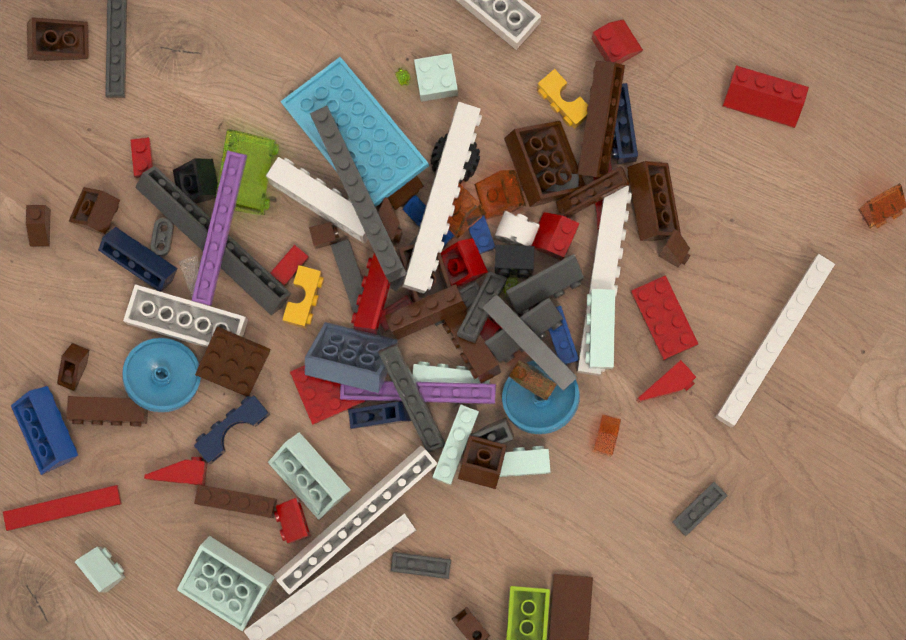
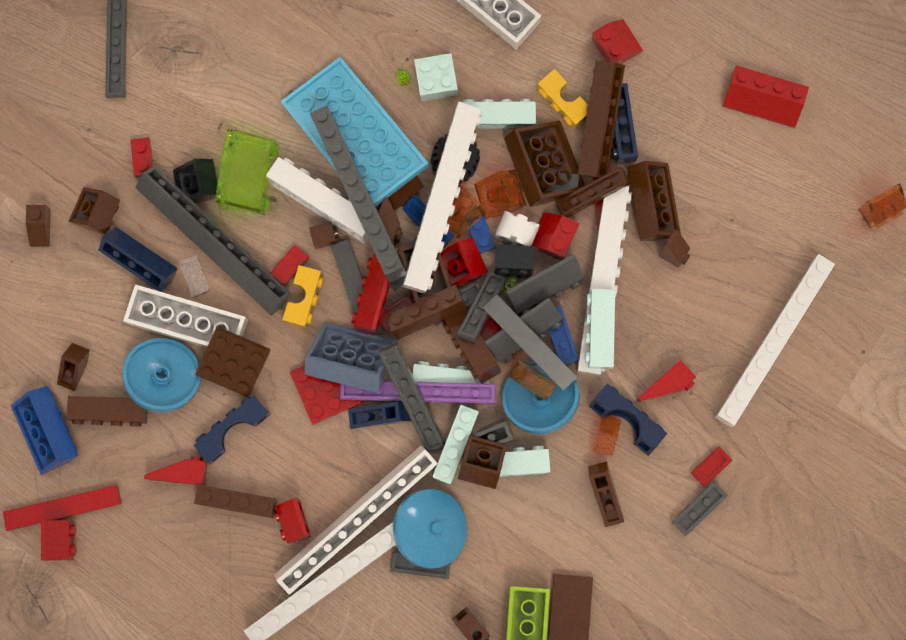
reddish brown slope [27,17,89,61] -> none
light aqua slope [75,547,125,592] -> none
dark grey plate [151,218,174,256] -> none
light aqua slope [177,536,275,631] -> none
medium lavender tile [192,151,247,306] -> none
light aqua slope [268,432,351,520] -> none
red plate [631,275,698,361] -> none
none -> red slope [41,520,76,561]
none -> dark azure dish [393,489,467,569]
none -> light aqua brick [461,99,536,129]
none -> reddish brown slope [588,461,624,527]
none -> dark blue arch [589,383,667,456]
none -> red tile [691,446,732,487]

